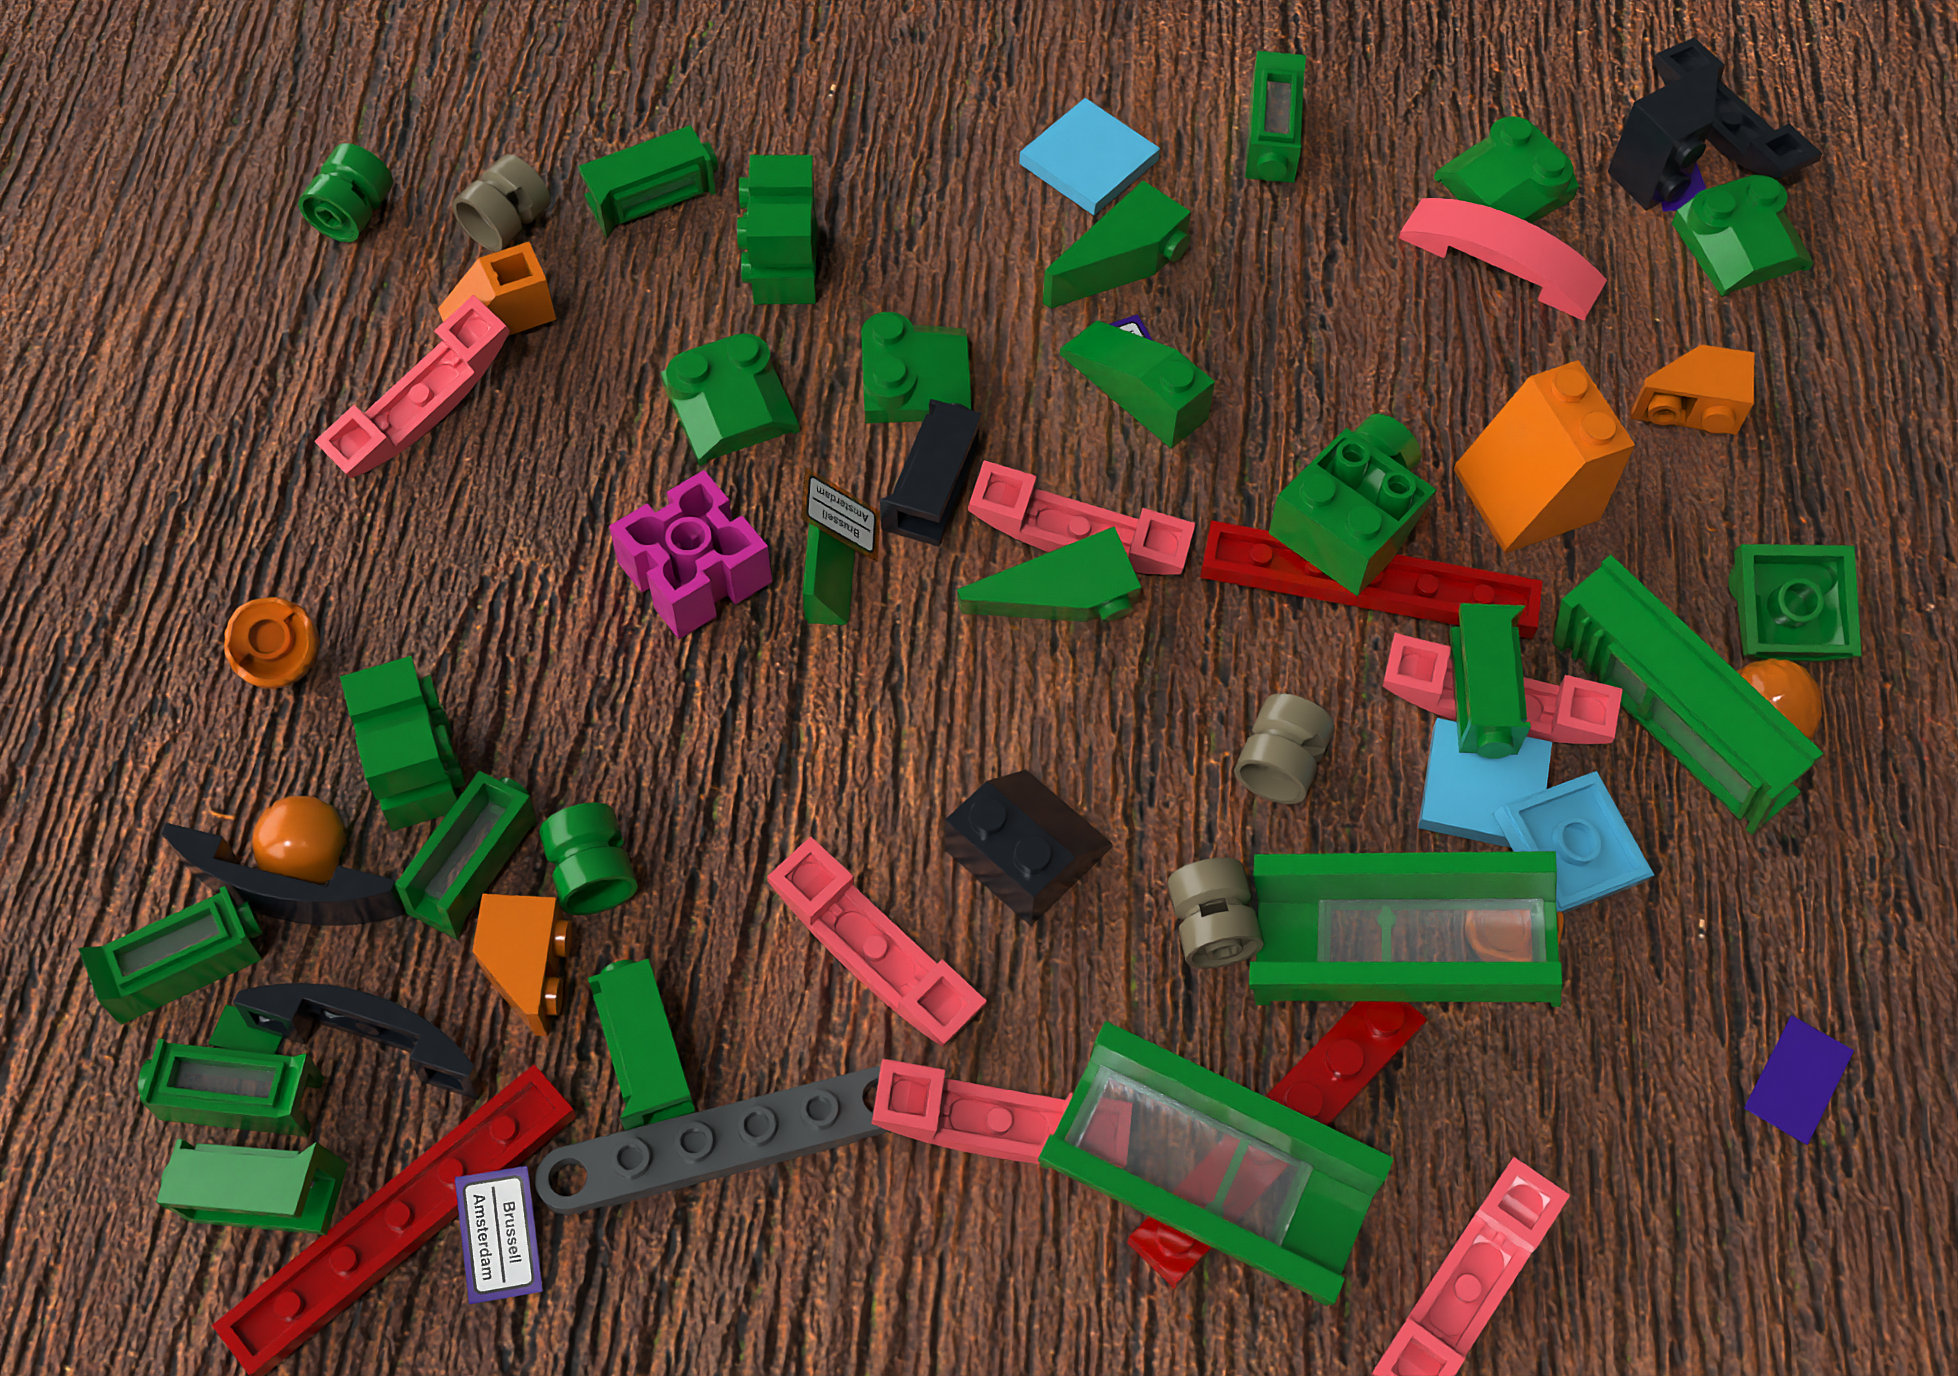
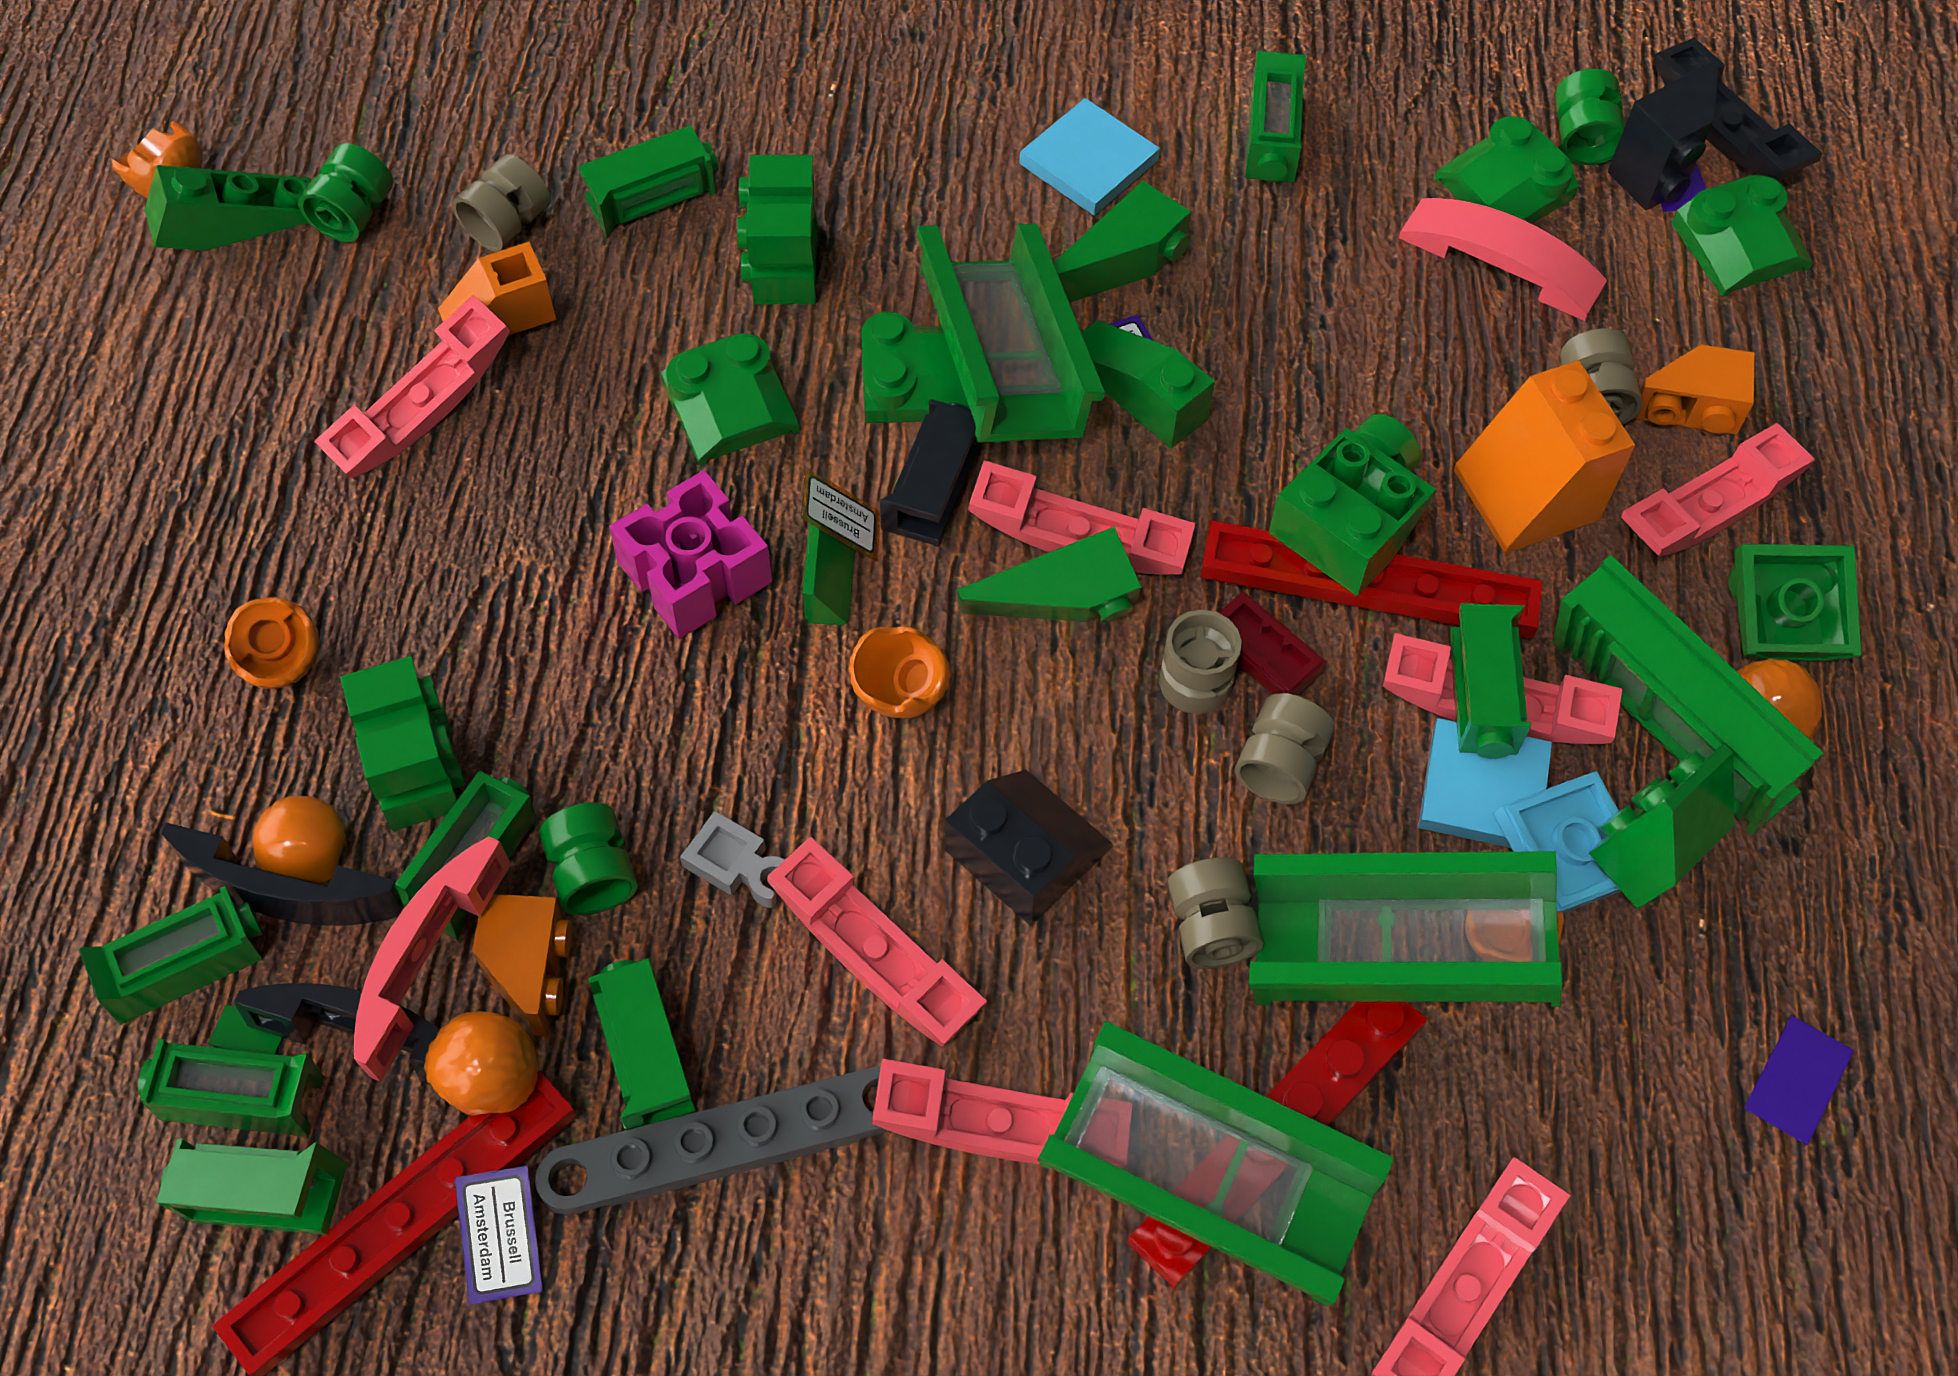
none -> orange hair [112,121,203,199]
none -> green slope [145,165,312,251]
none -> coral slope [354,836,511,1082]
none -> orange hair [424,1011,540,1116]
none -> light grey plate [680,811,785,908]
none -> orange hair [849,627,951,719]
none -> green piece [916,224,1105,442]
none -> dark tan wheel [1159,609,1242,714]
none -> dark red plate [1218,591,1327,696]
none -> green wheel [1554,69,1626,165]
none -> dark tan wheel [1560,328,1643,425]
none -> green slope [1589,743,1735,909]
none -> coral slope [1621,423,1815,556]

